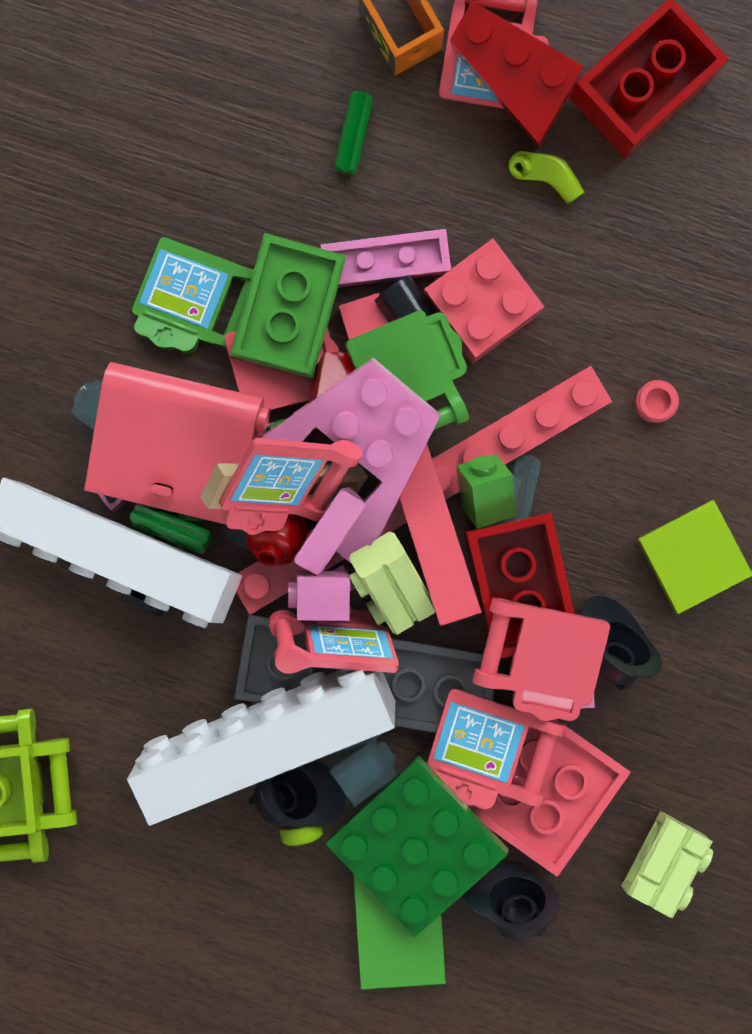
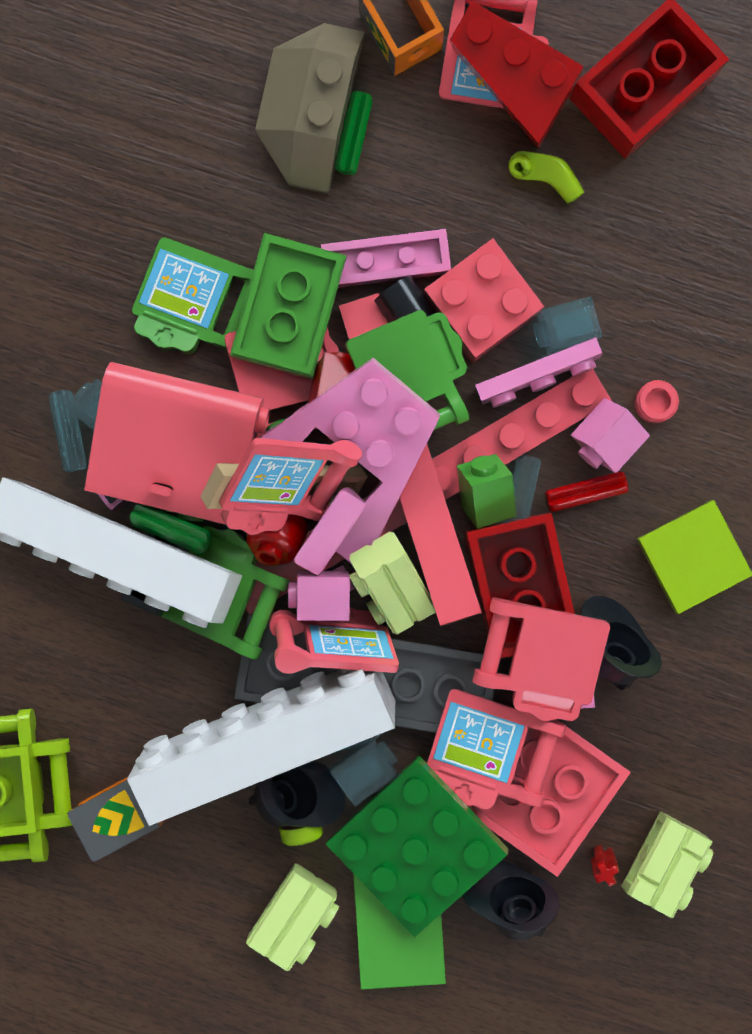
none -> clear light blue axle [49,390,87,472]
none -> piece [68,777,165,862]
none -> bright green piece [161,526,290,660]
none -> yellowish green brick [246,863,339,971]
none -> dark tan wedge [255,23,365,195]
none -> bright pink plate [475,337,602,408]
none -> clear light blue brick [533,296,603,356]
none -> red axle [545,471,628,512]
none -> bright pink brick [571,398,650,473]
none -> red axle [591,844,620,887]

